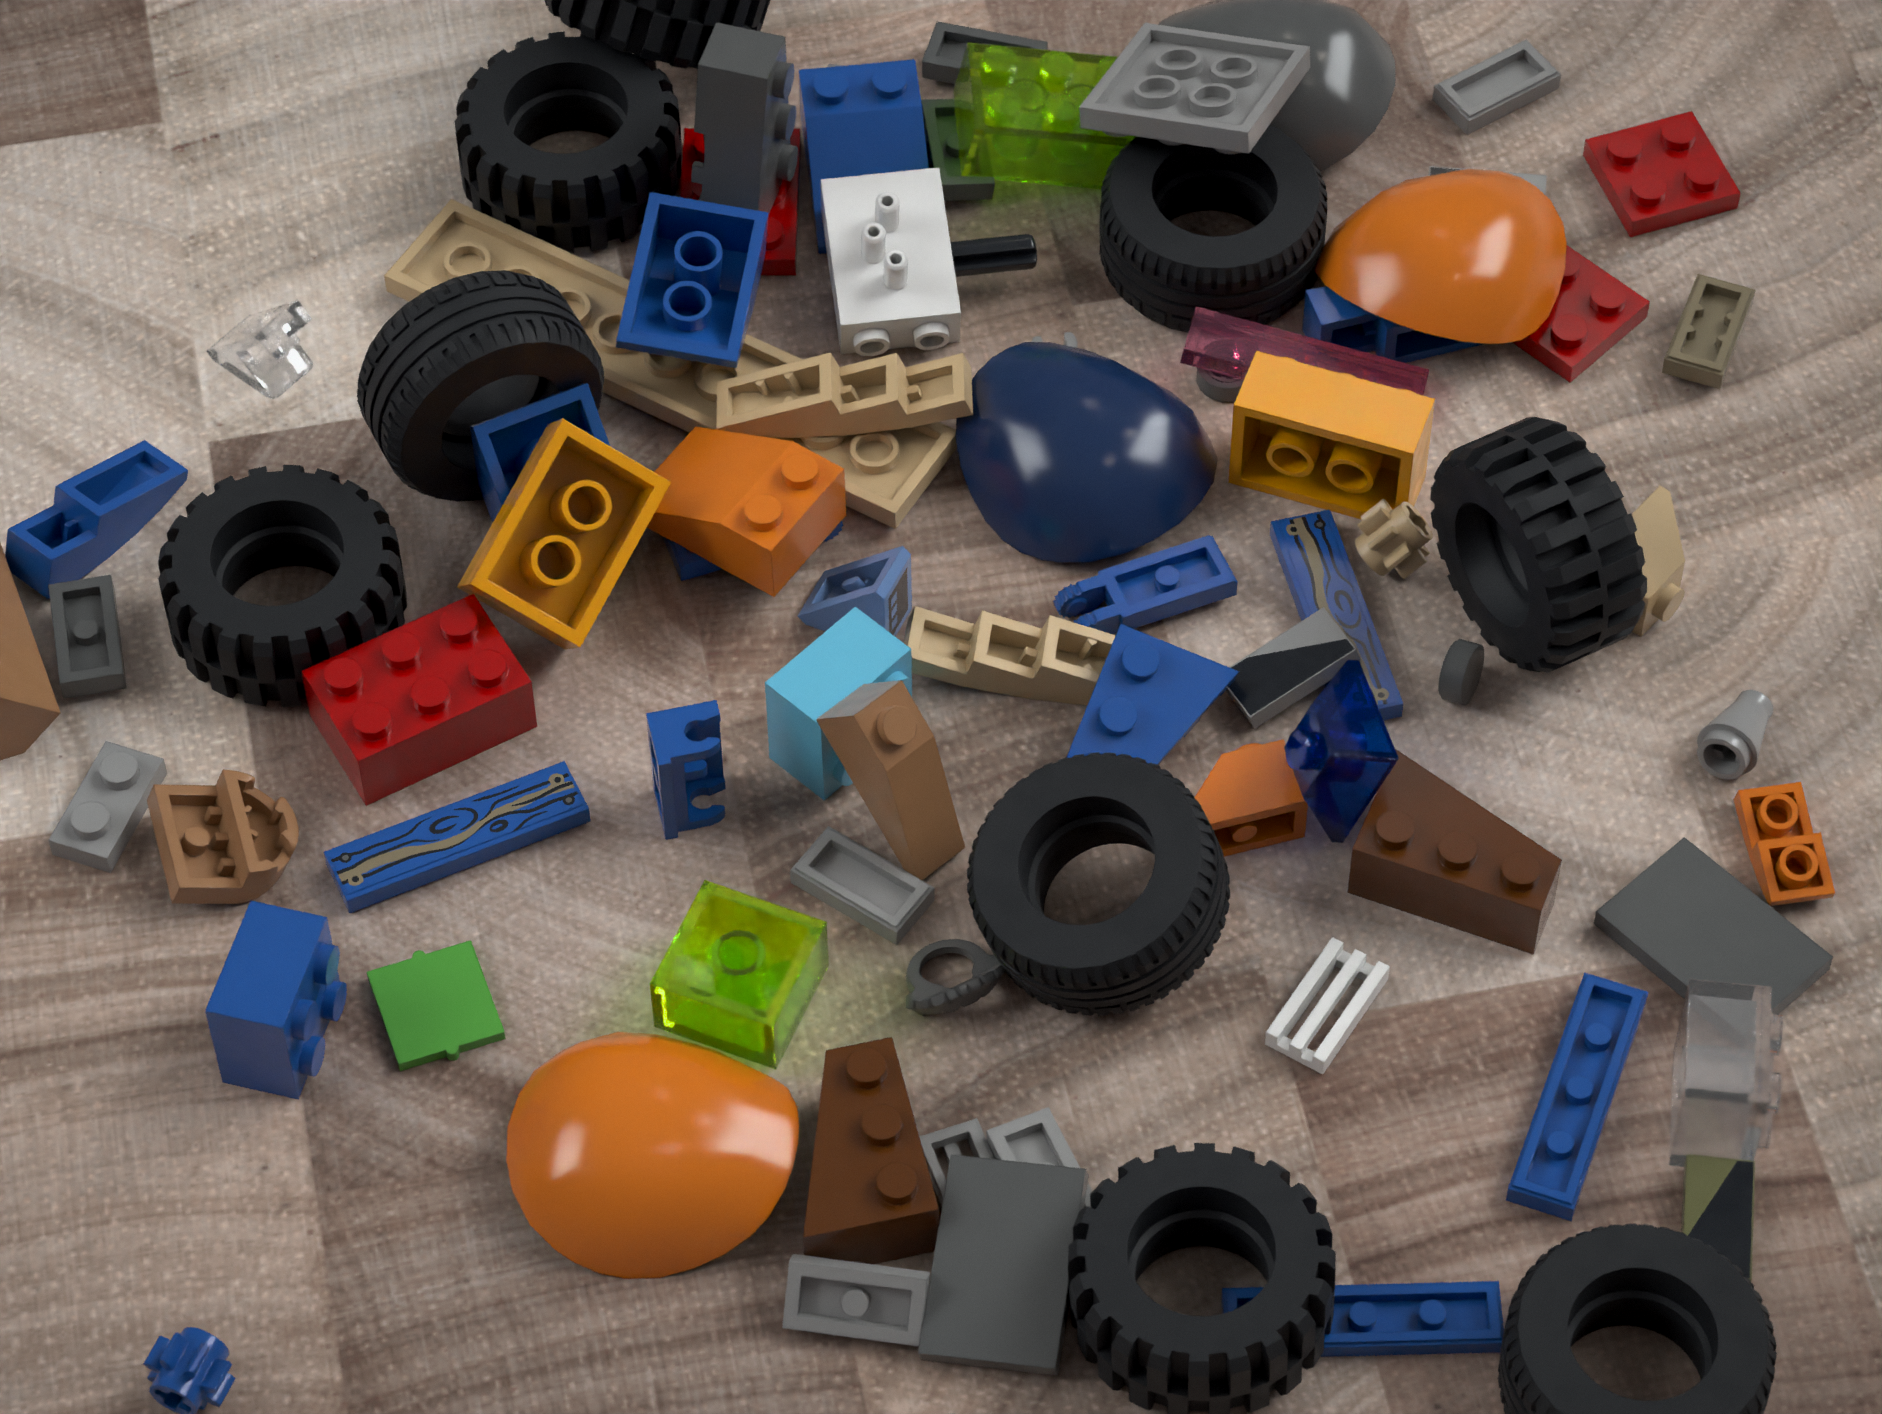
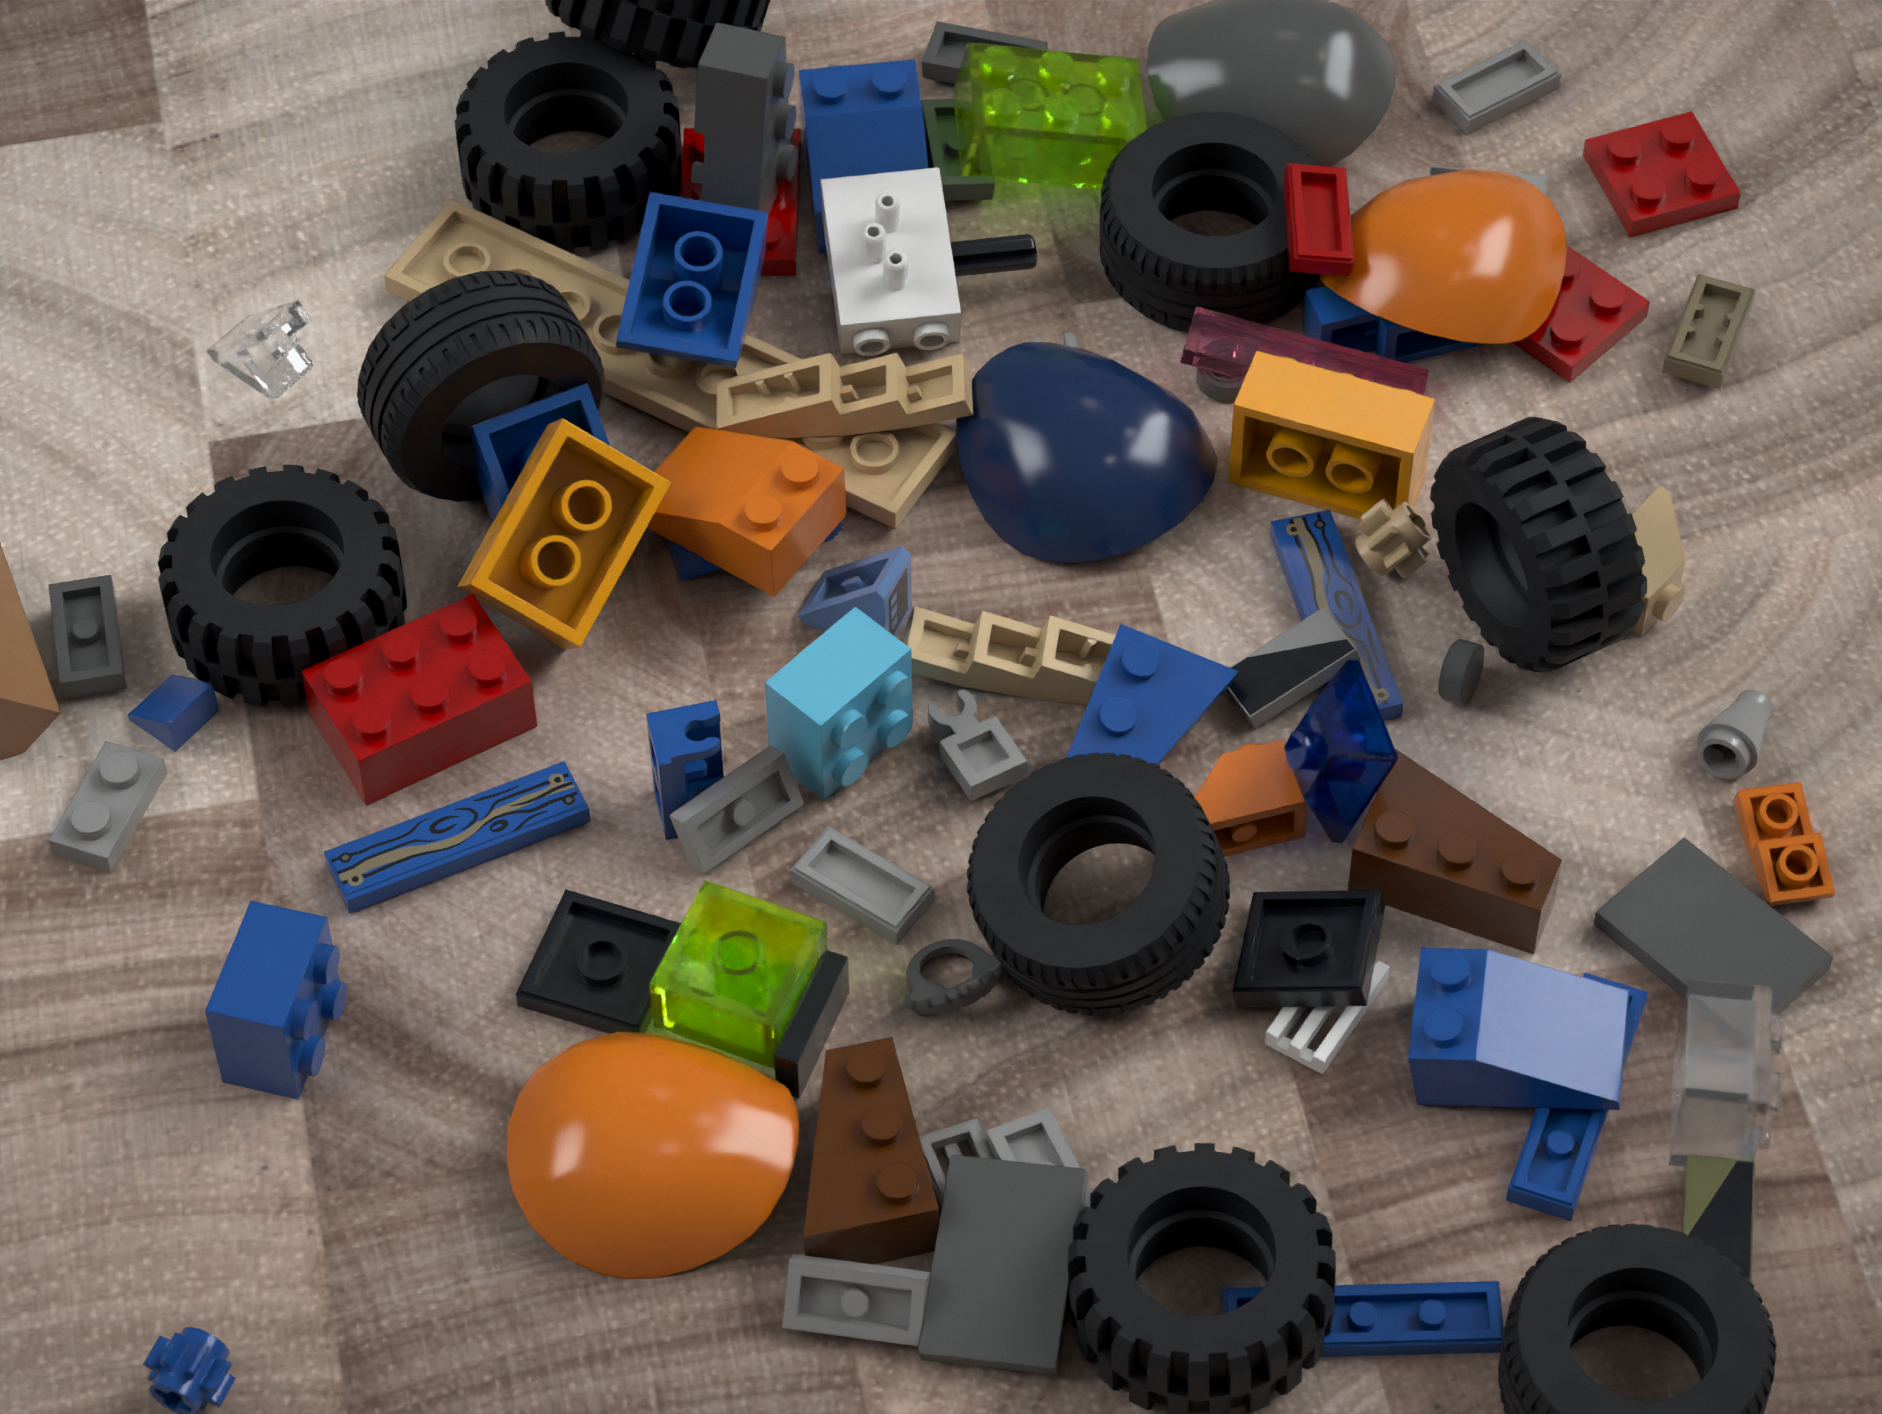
blue slope [5,440,188,599] -> none
medium nougat slope [147,769,299,904] -> none
bright green piece [367,940,506,1071] -> none
medium nougat slope [816,680,965,880] -> none
blue hinge [1053,535,1238,635] -> none
light grey plate [1079,23,1310,154] -> none
none -> blue slope [128,674,219,752]
none -> black tile [516,889,689,1034]
none -> light grey plate [669,746,804,874]
none -> black tile [774,950,849,1099]
none -> light grey plate [928,689,1027,801]
none -> black tile [1232,890,1386,1007]
none -> red tile [1283,163,1354,276]
none -> slope [1408,948,1629,1110]

